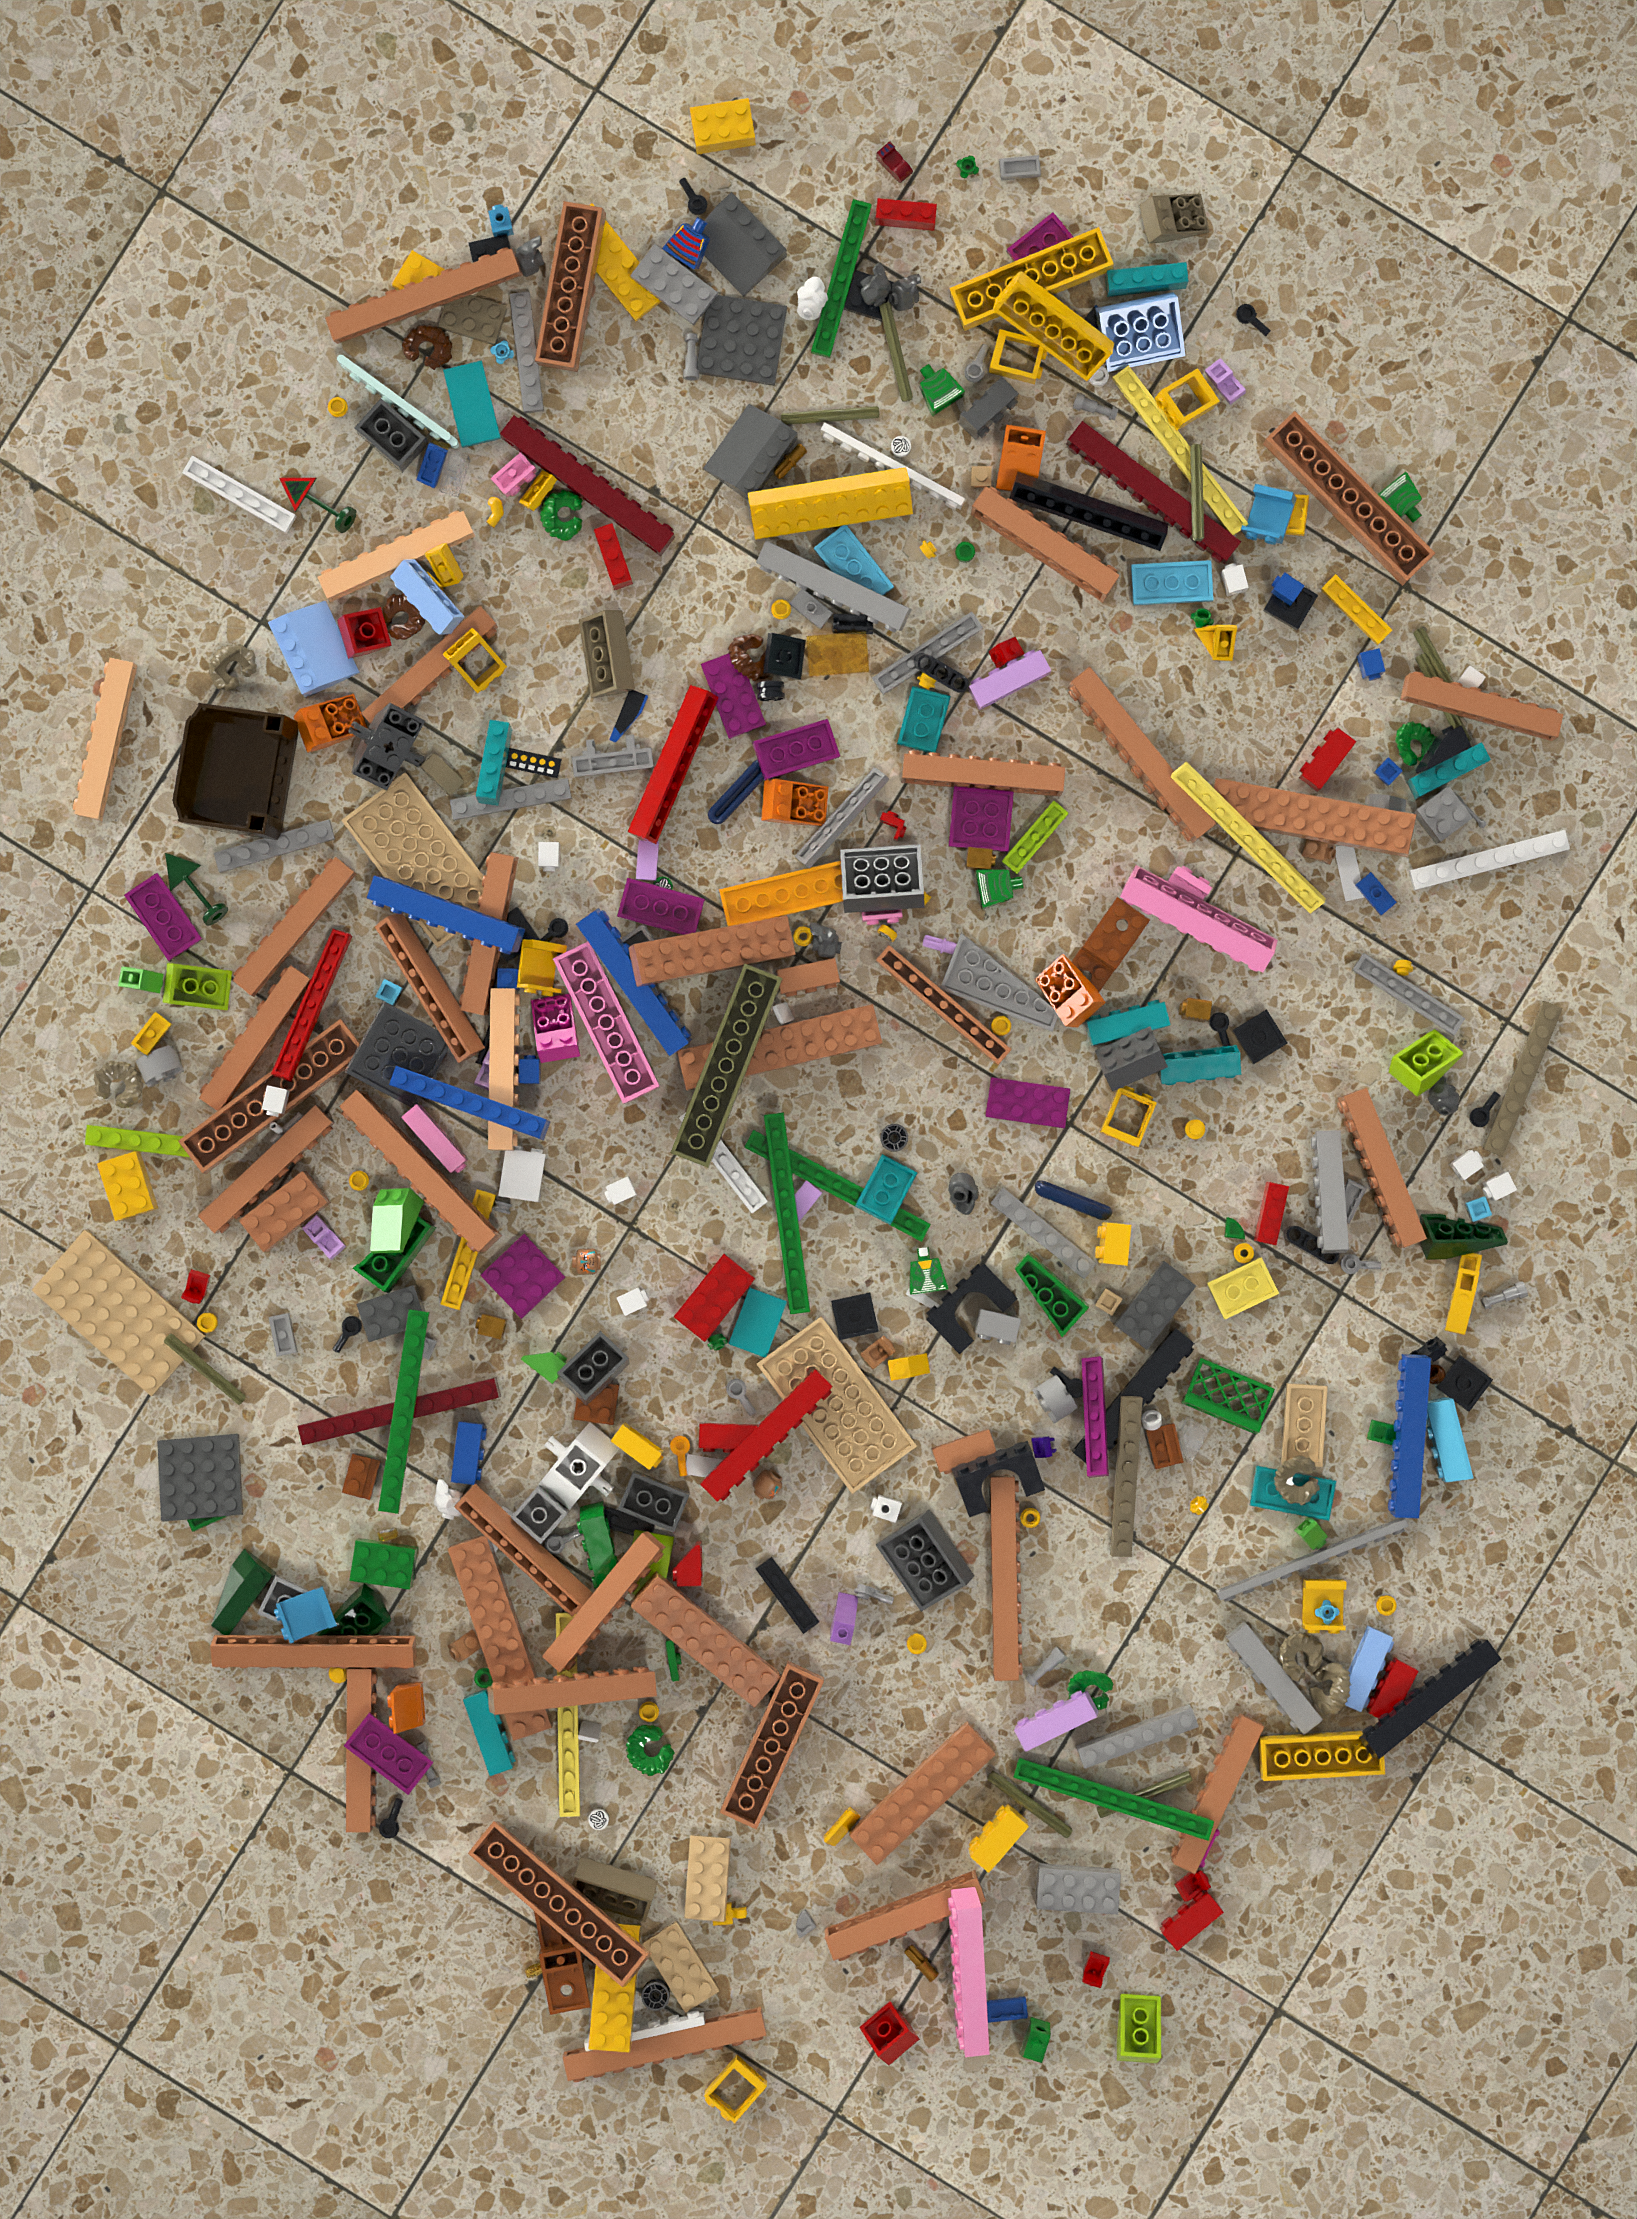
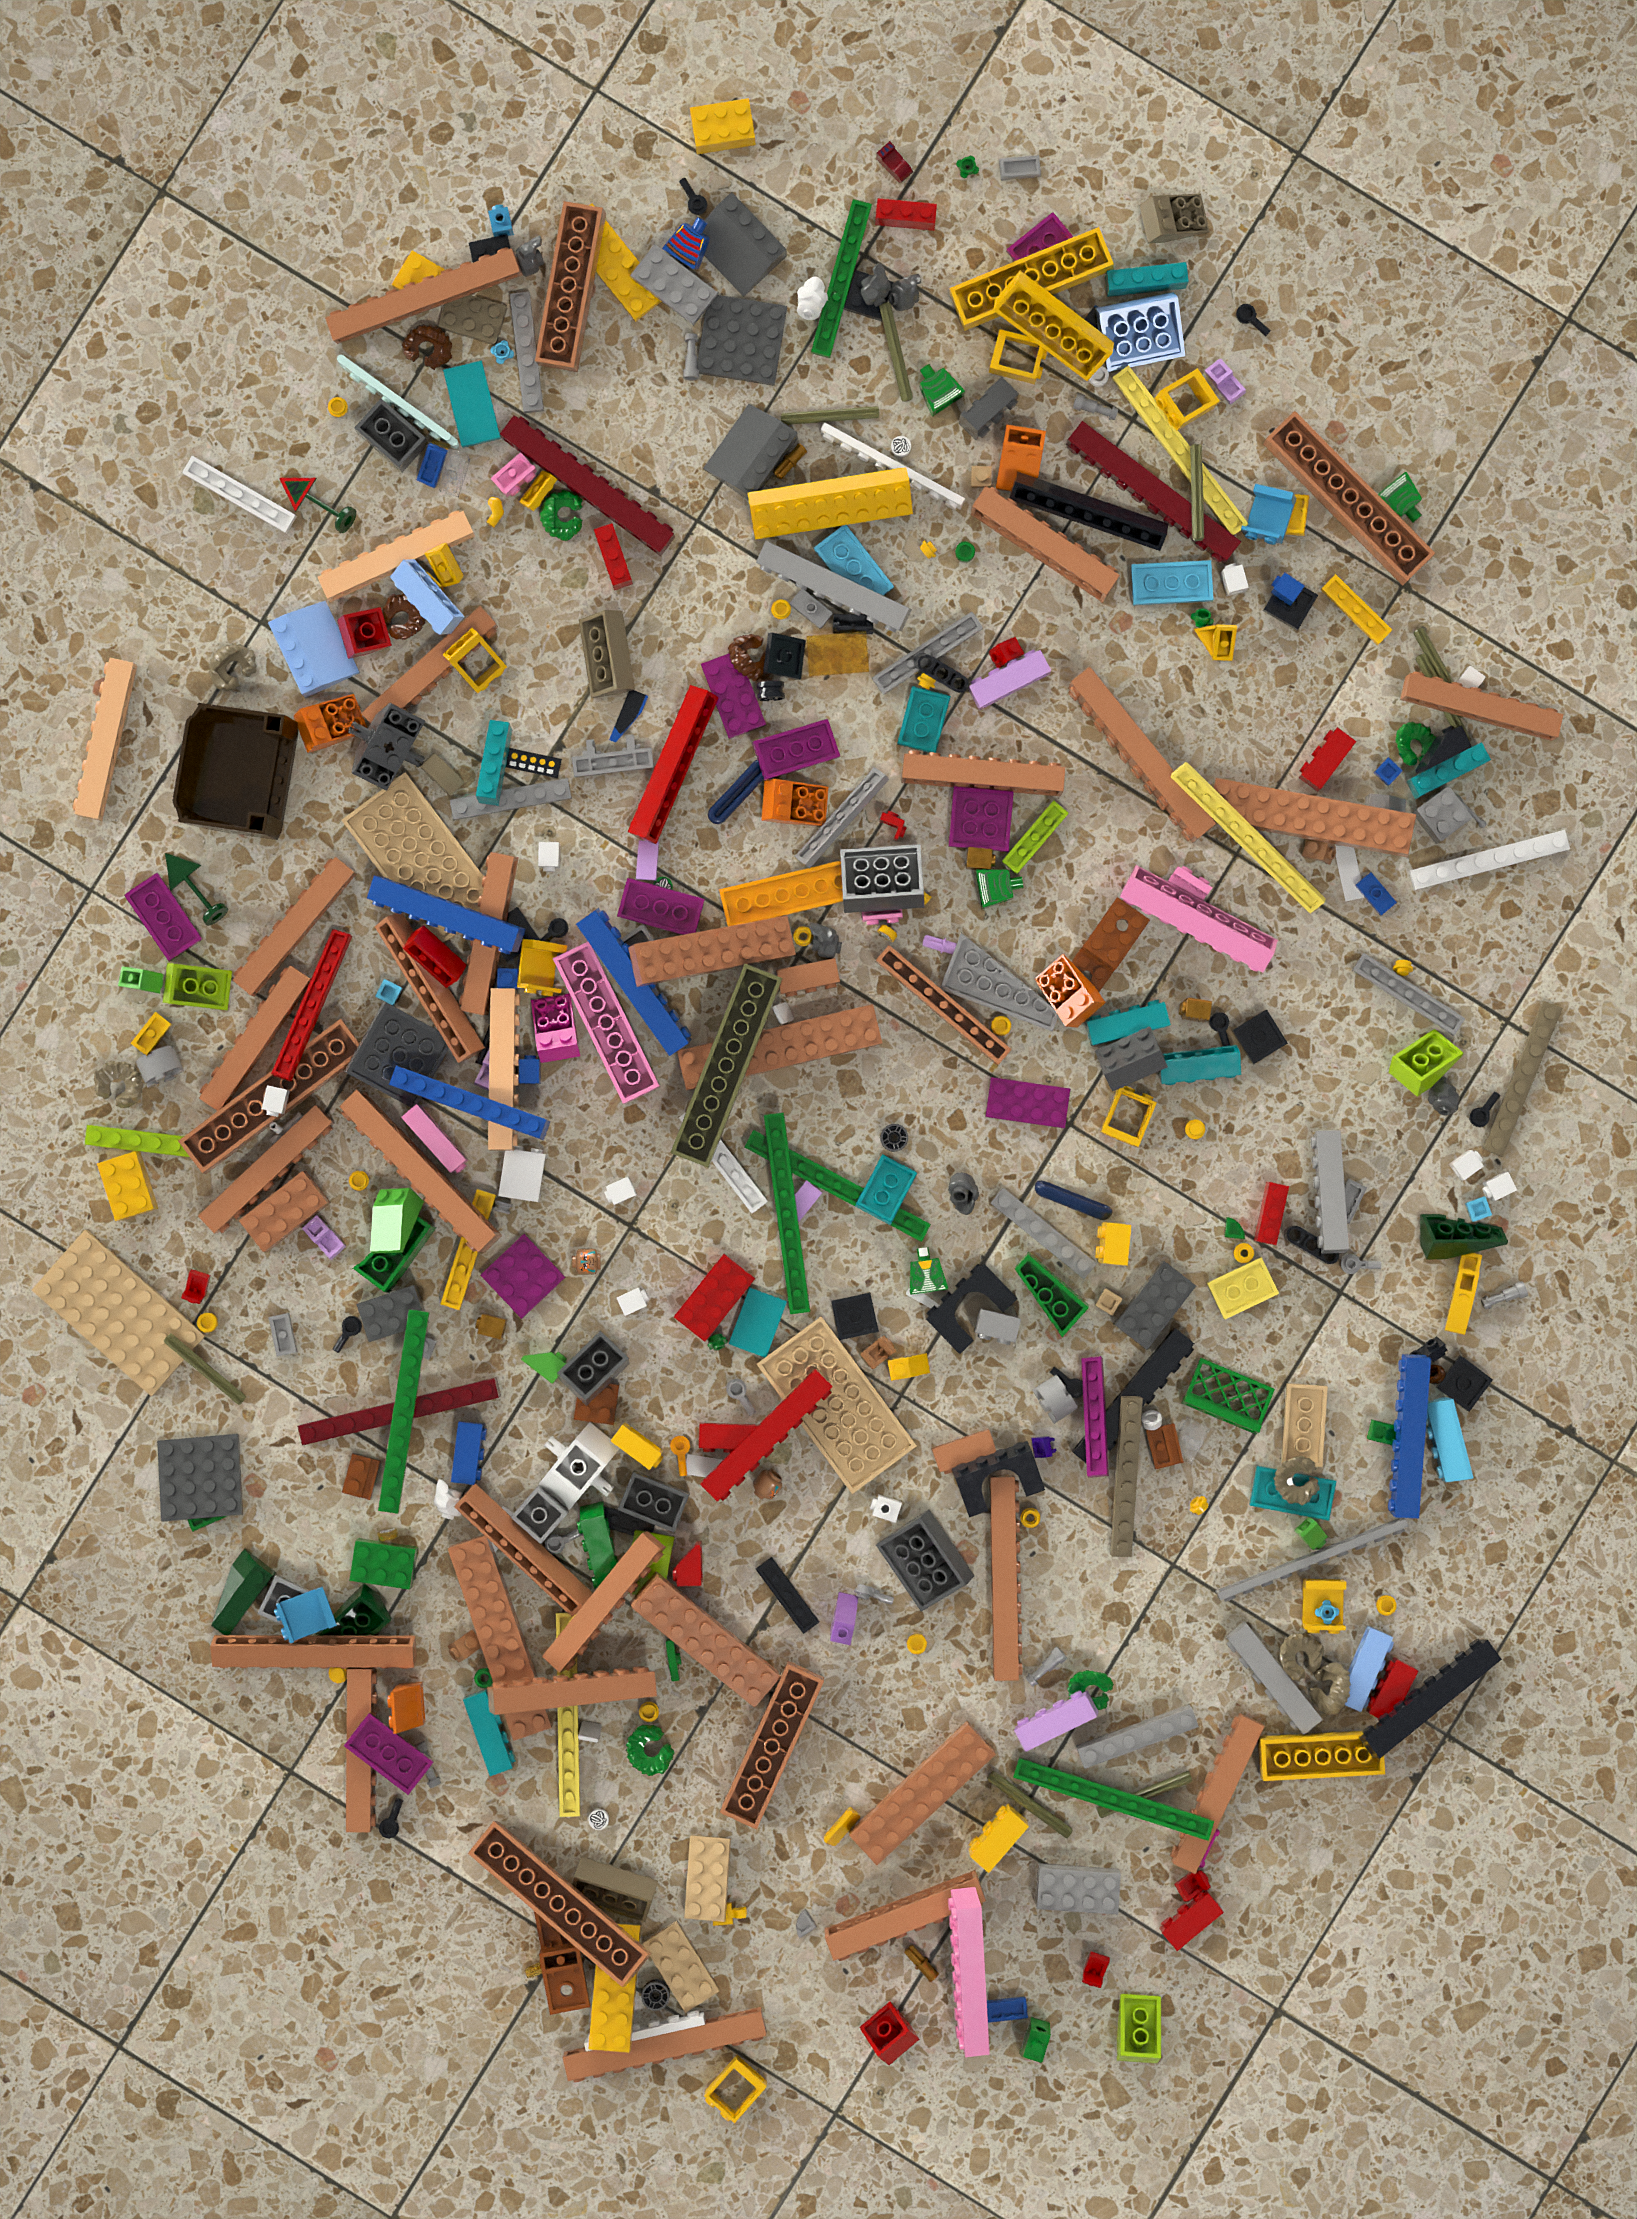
light grey plate [214,819,335,873] -> none
light grey plate [964,344,990,383] -> none
nougat brick [1337,1088,1427,1248] -> none
blue brick [1357,648,1385,681] -> none
none -> red brick [402,925,467,988]

